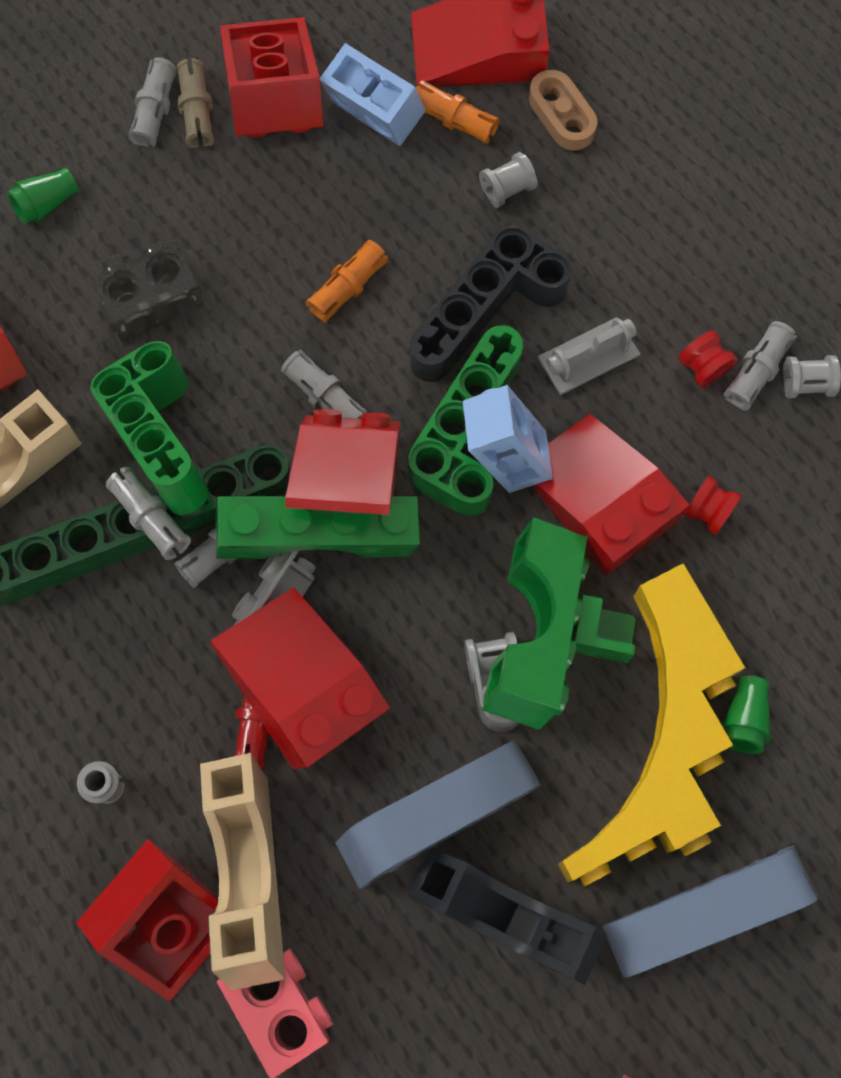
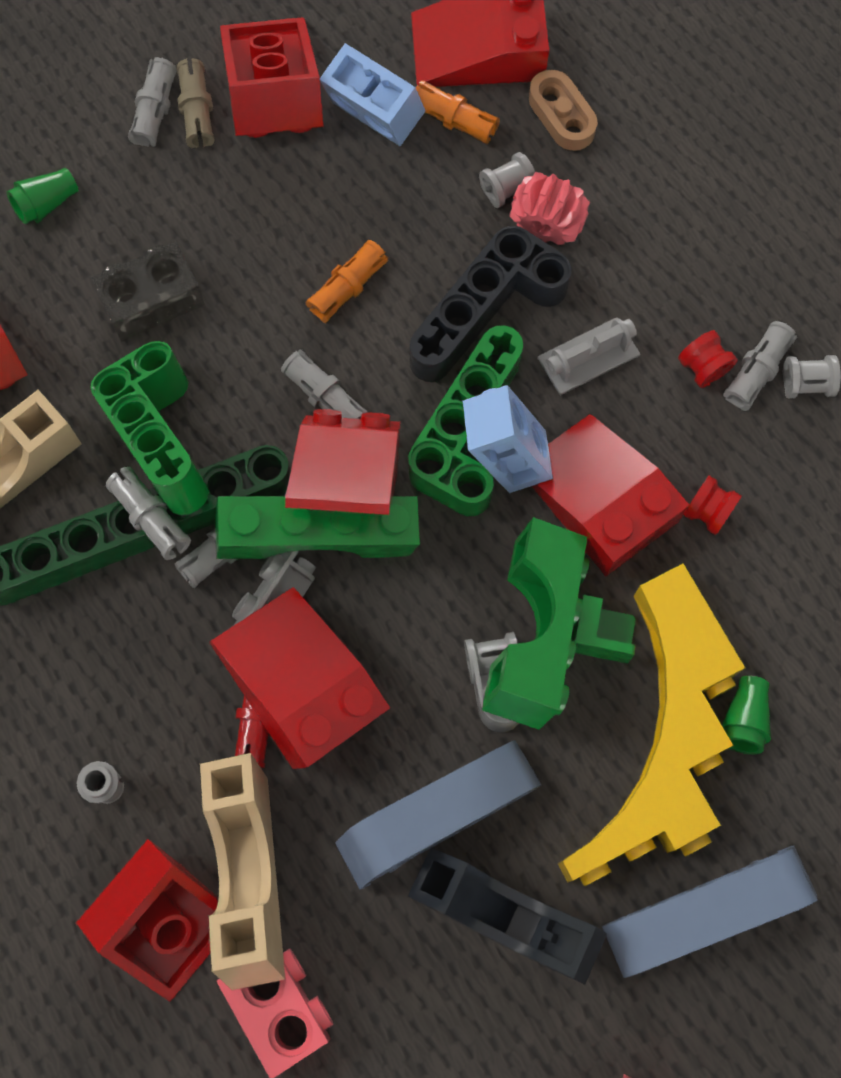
none -> coral gear [510,172,590,245]

